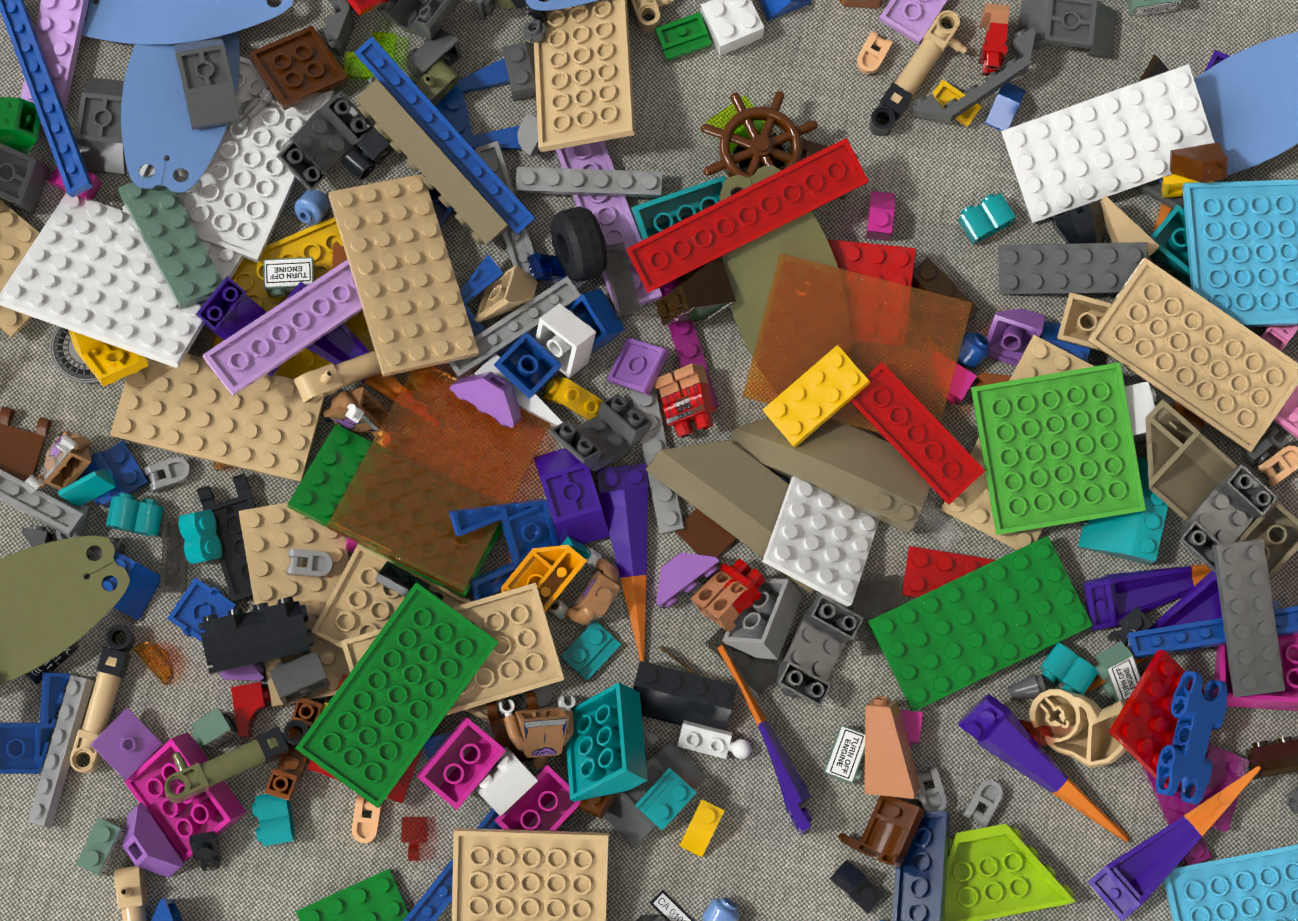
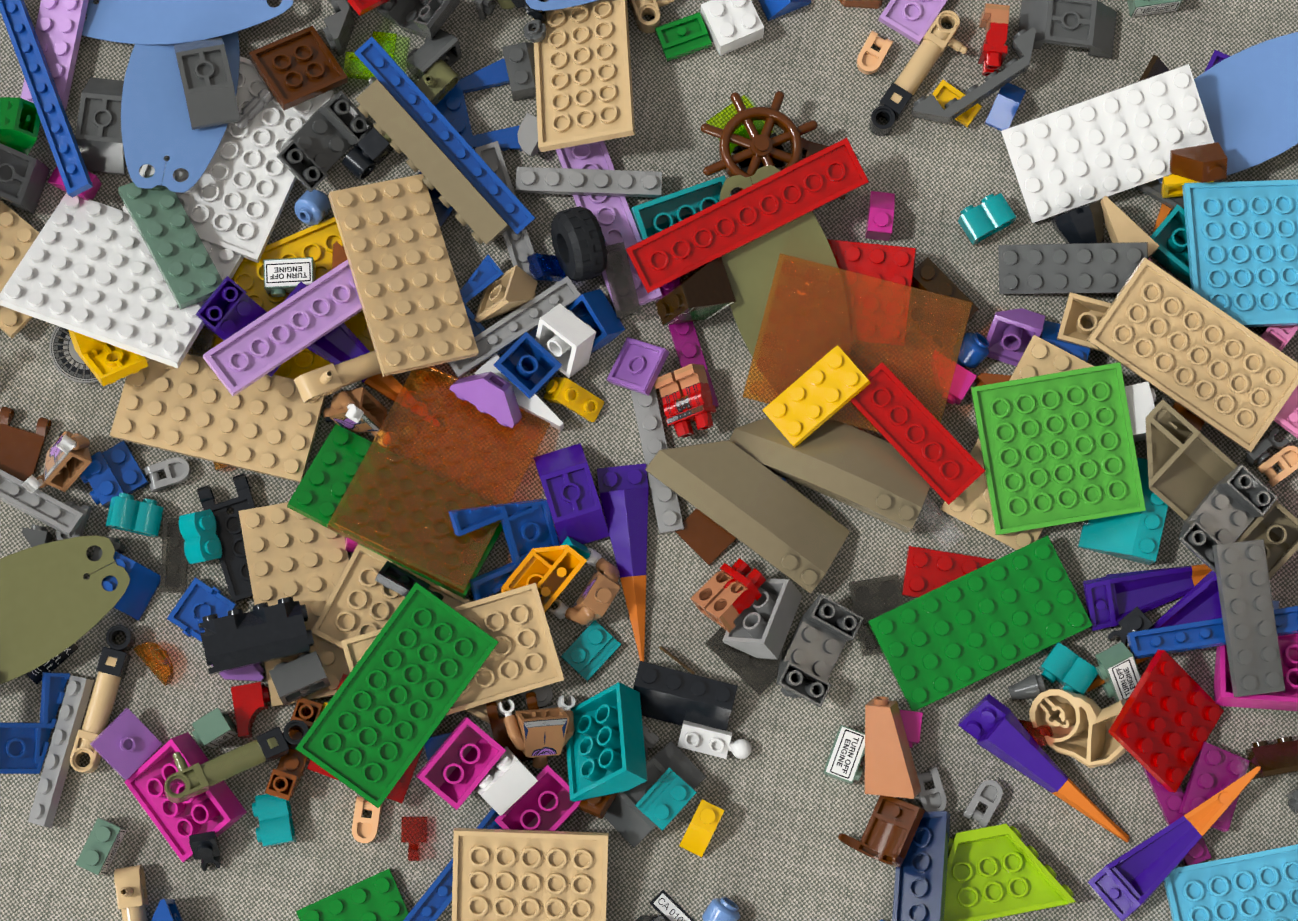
teal slope [58,470,116,506] -> none
medium lavender slope [123,802,184,877] -> none
light grey plate [287,549,333,577] -> none
dark grey slope [549,393,652,472] -> none
medium lavender slope [656,552,720,608] -> none
dark purple plate [717,645,812,835] -> none
white plate [762,477,879,607] -> none
black slope [829,860,884,914] -> none
blue piece [1156,671,1228,805] -> none

